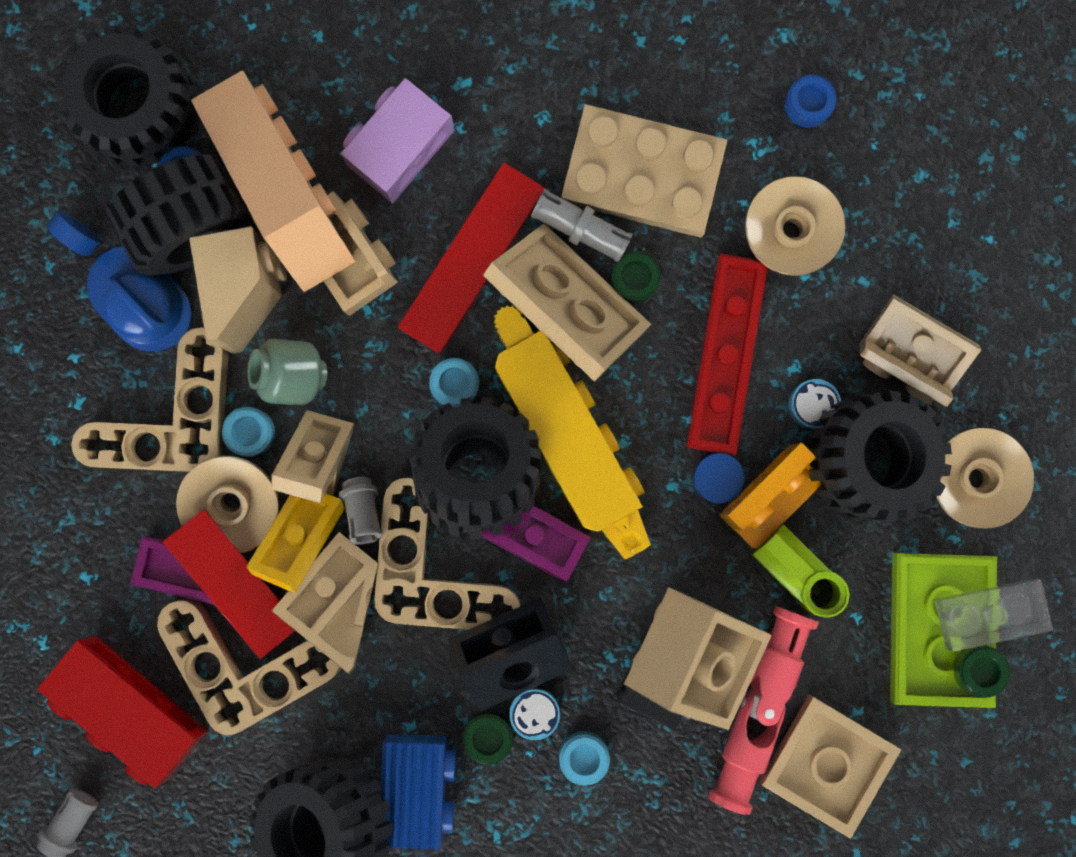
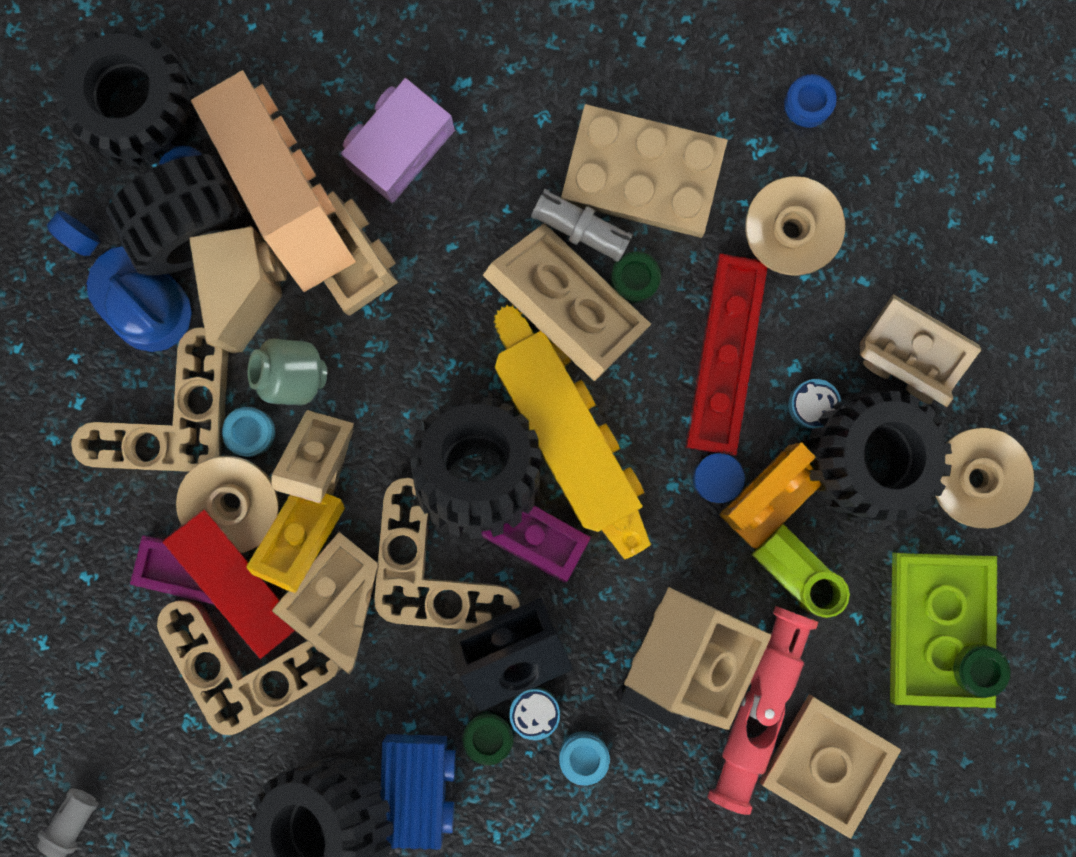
red brick [37,635,209,788] -> none
light grey pin [339,477,382,545] -> none
red tile [398,163,545,356] -> none
medium azure tile [429,358,480,408] -> none
clear plate [935,579,1053,652] -> none

